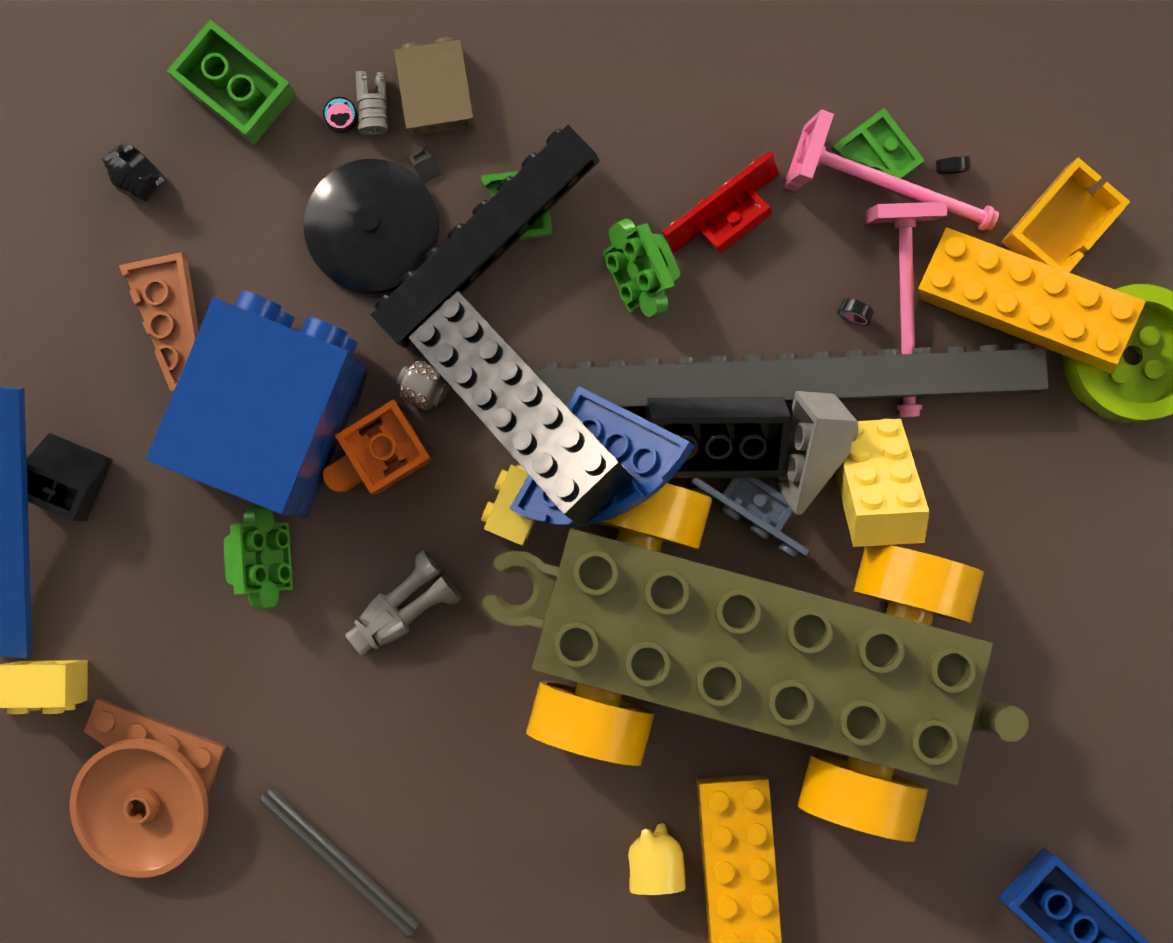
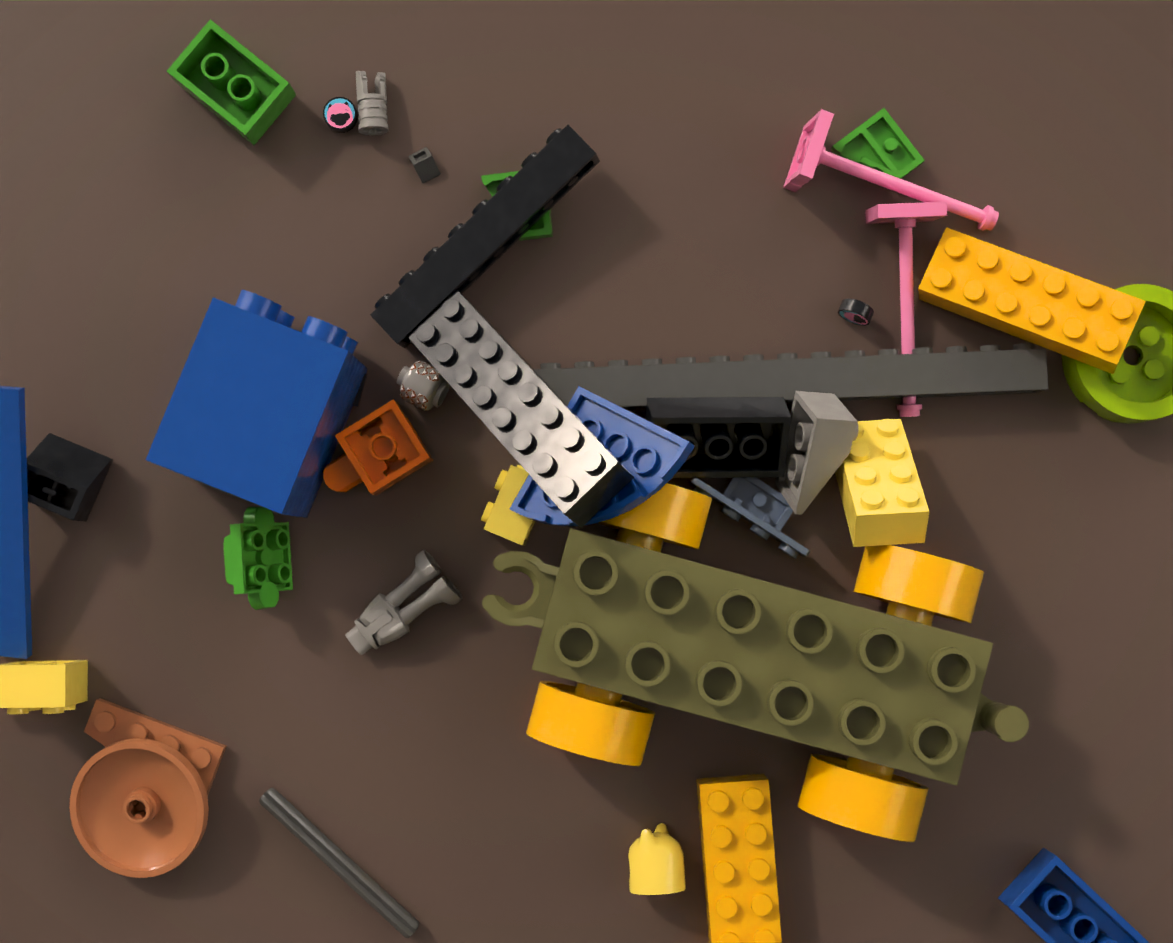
black hair [102,144,165,202] -> none
nougat wing [119,252,199,392] -> none
black dish [304,159,439,294] -> none
dark tan brick [394,37,475,138] -> none
bright green piece [602,218,681,317] -> none
red bracket [662,151,779,255] -> none
black tile [936,156,971,175] -> none
yellow piece [1001,157,1130,272] -> none

